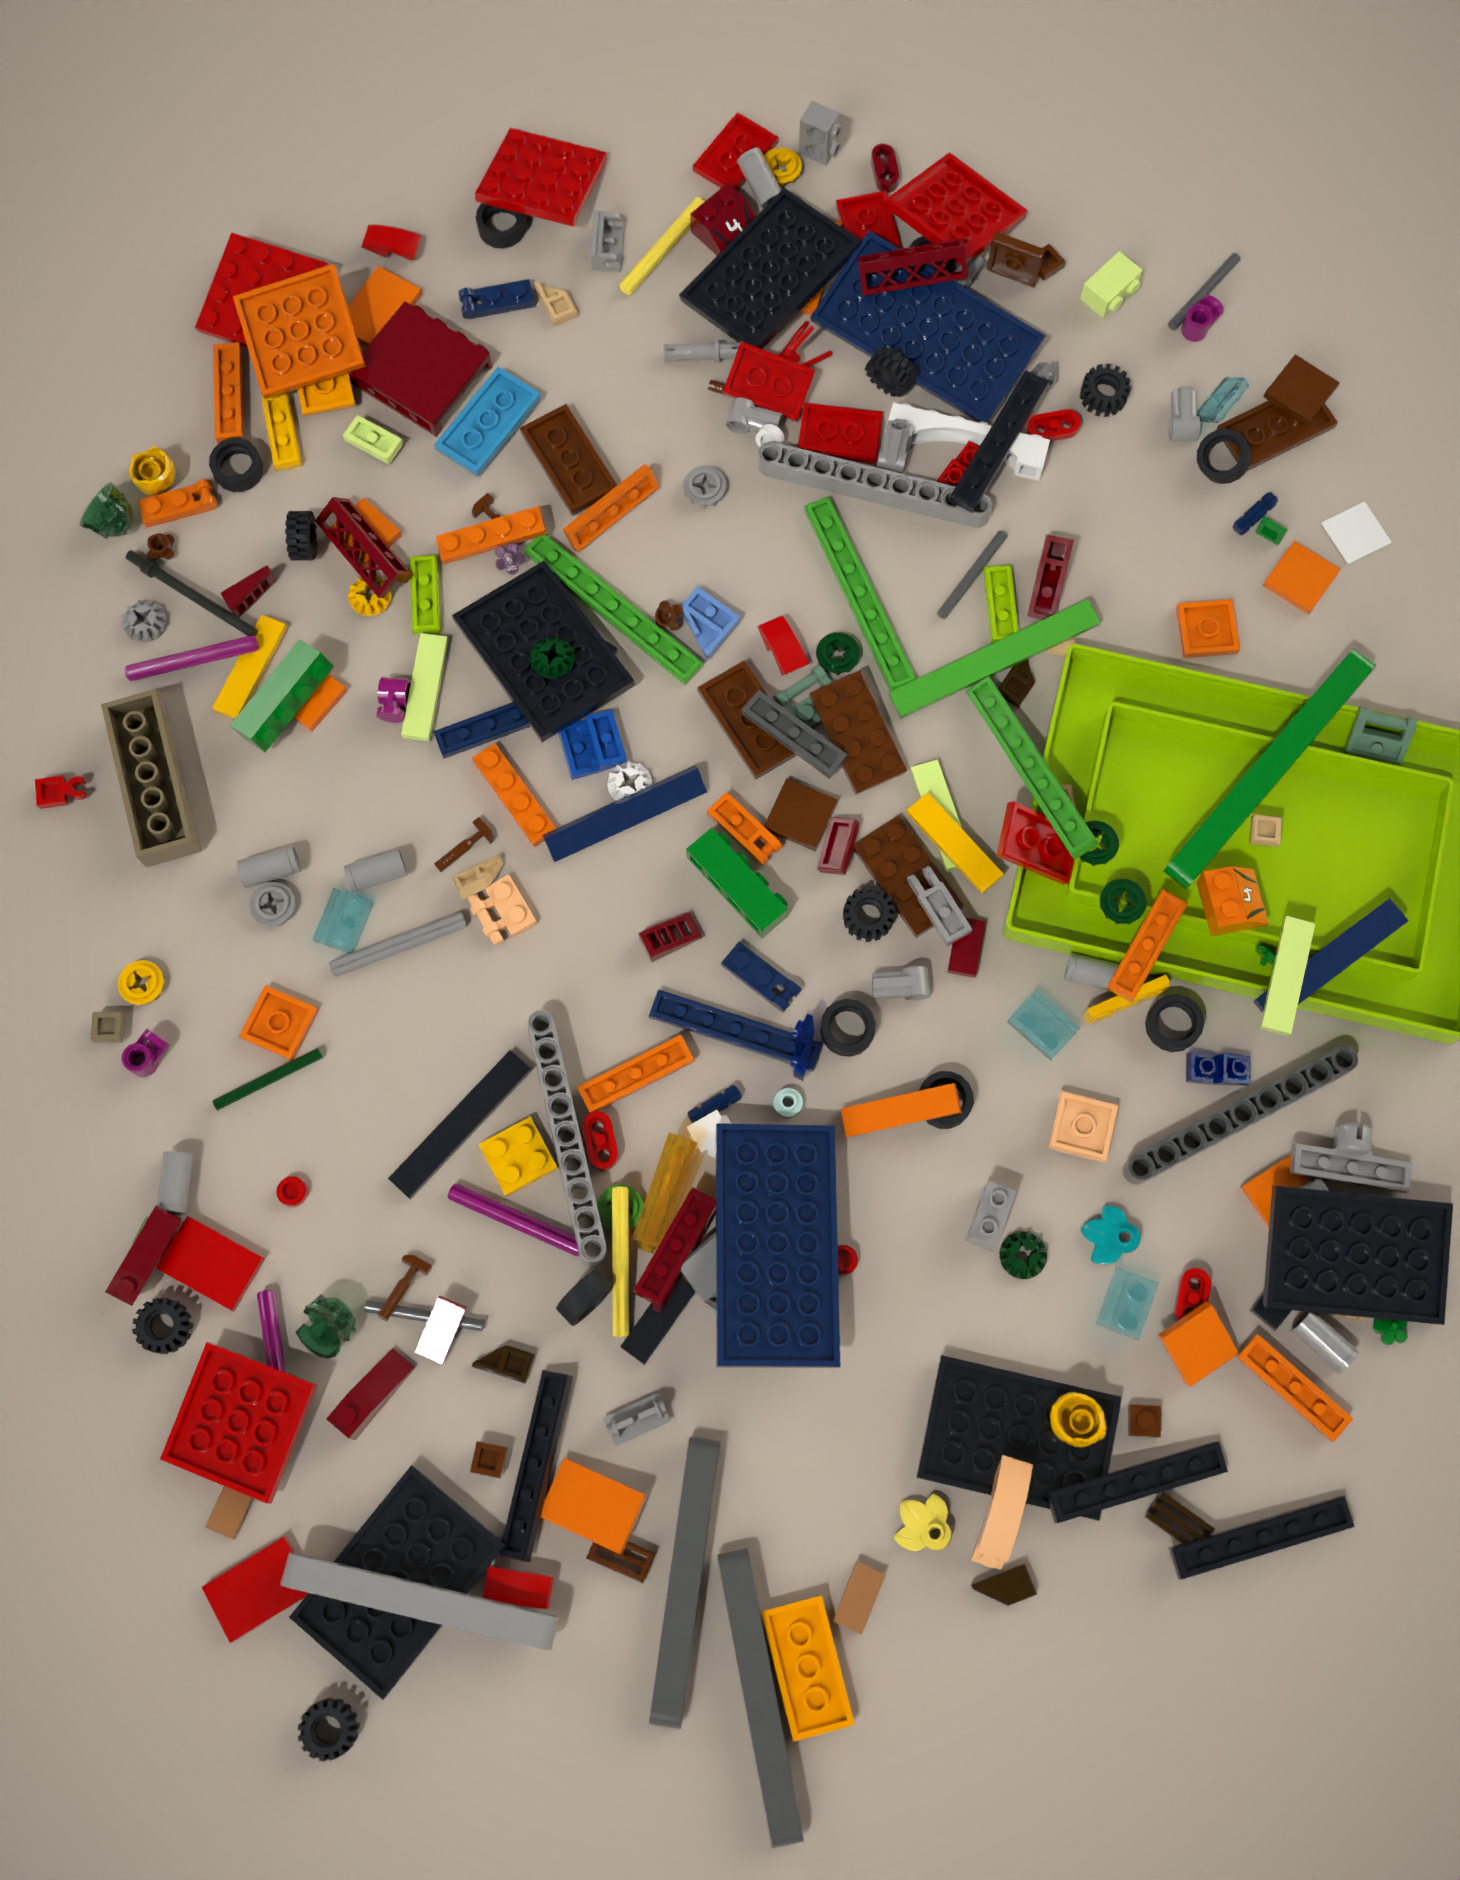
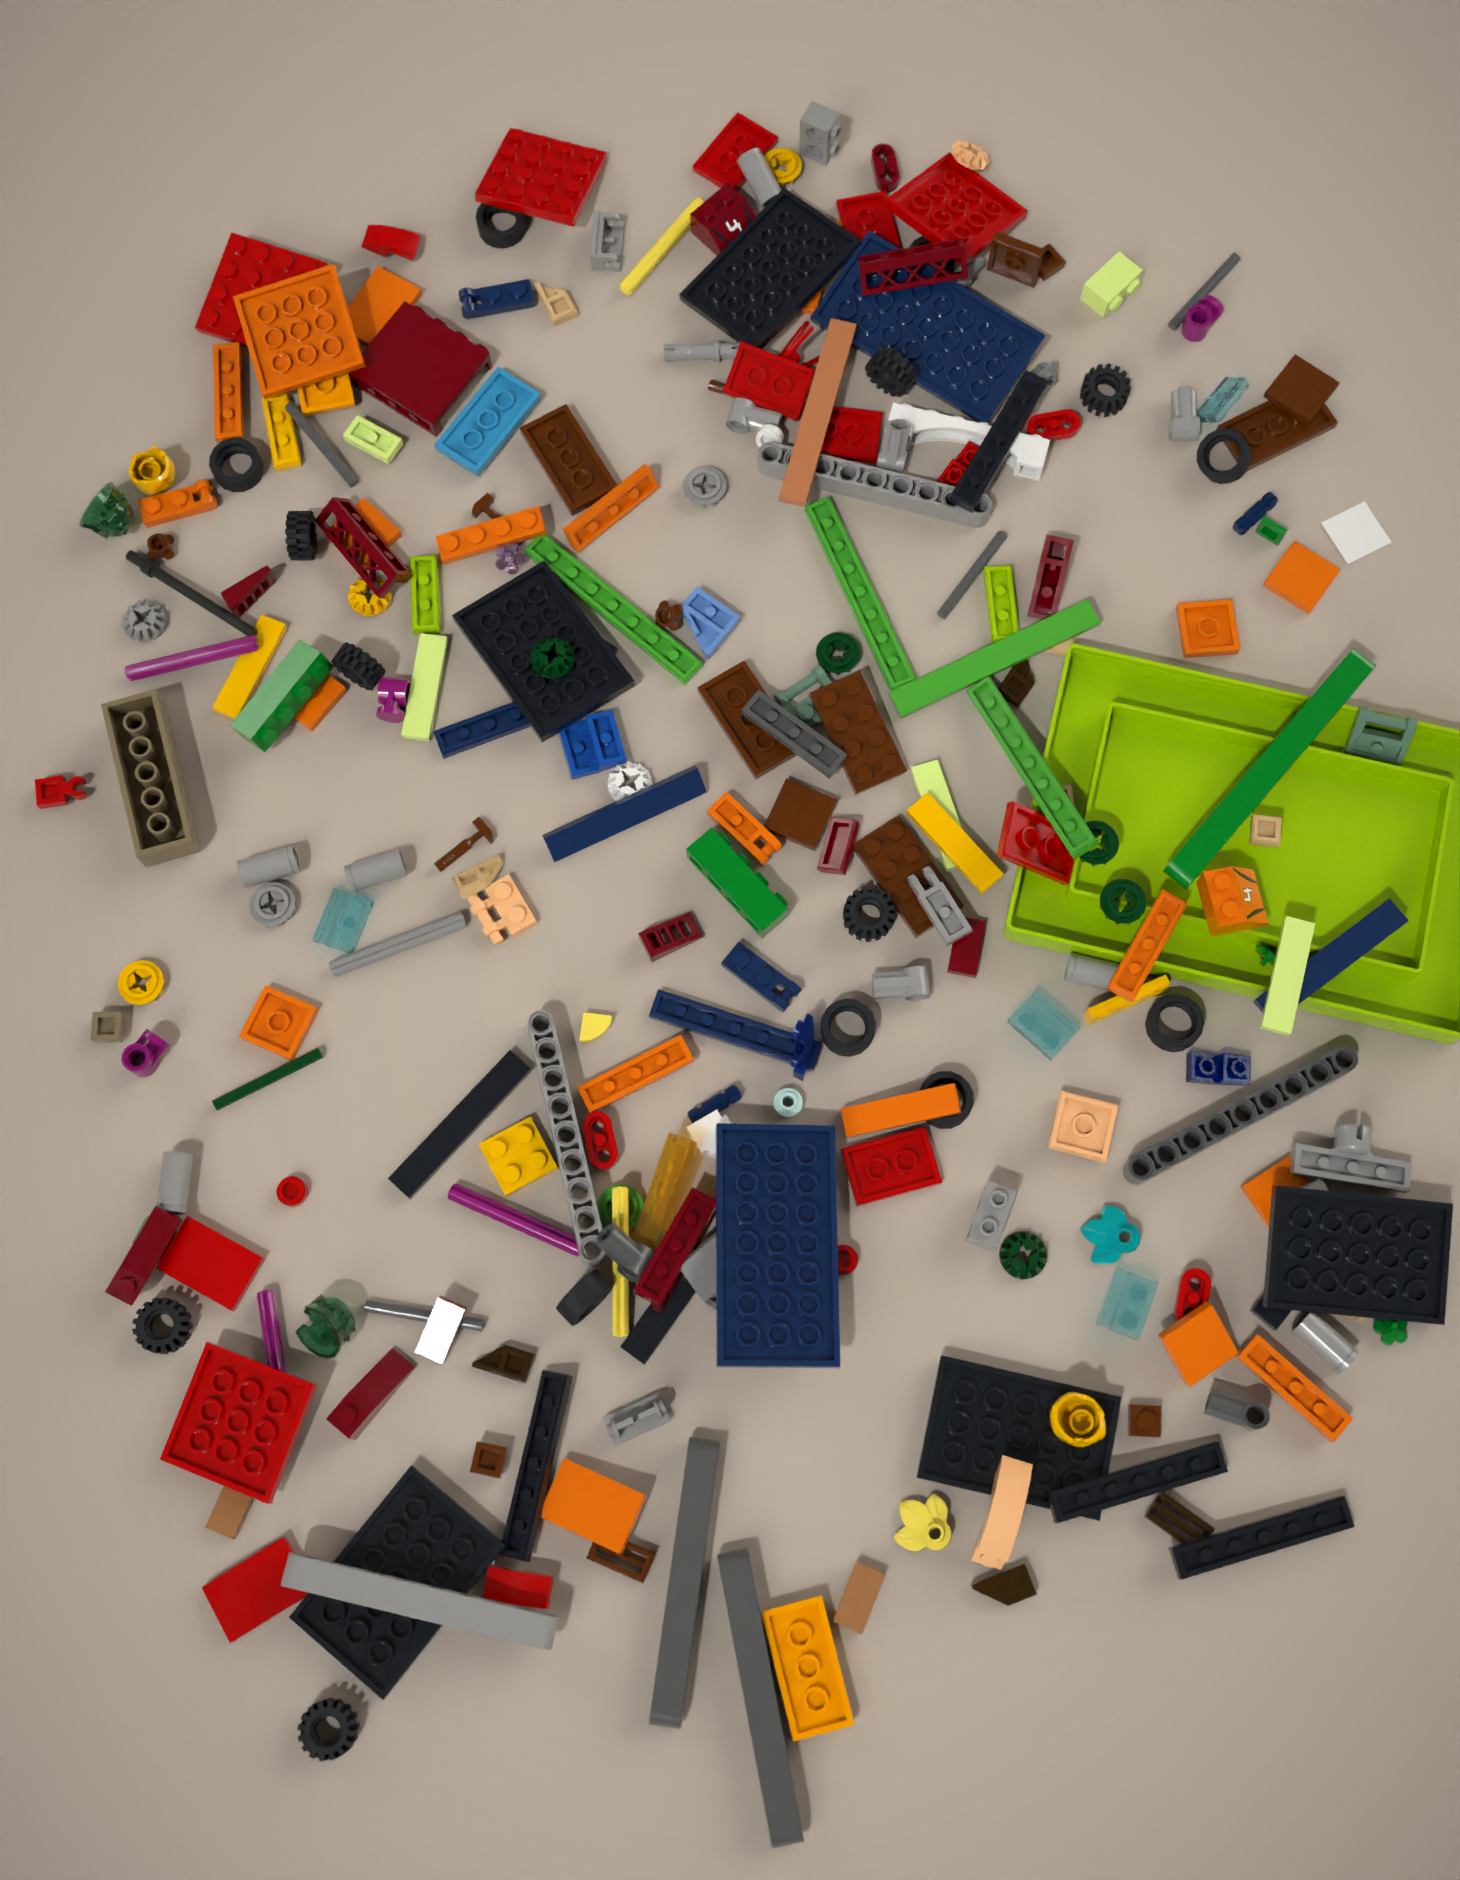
reddish brown piece [377,1255,432,1321] -> none
orange plate [472,743,556,847] -> none
red slope [757,615,809,676] -> none
none -> dark grey bar [285,402,358,488]
none -> black tyre [331,642,386,691]
none -> light yellow tile [579,1012,613,1043]
none -> dark grey piece [596,1223,654,1283]
none -> nougat tile [779,318,857,507]
none -> red tile [840,1126,942,1207]
none -> light nougat gear [951,140,990,170]
none -> dark grey piece [1204,1388,1270,1431]

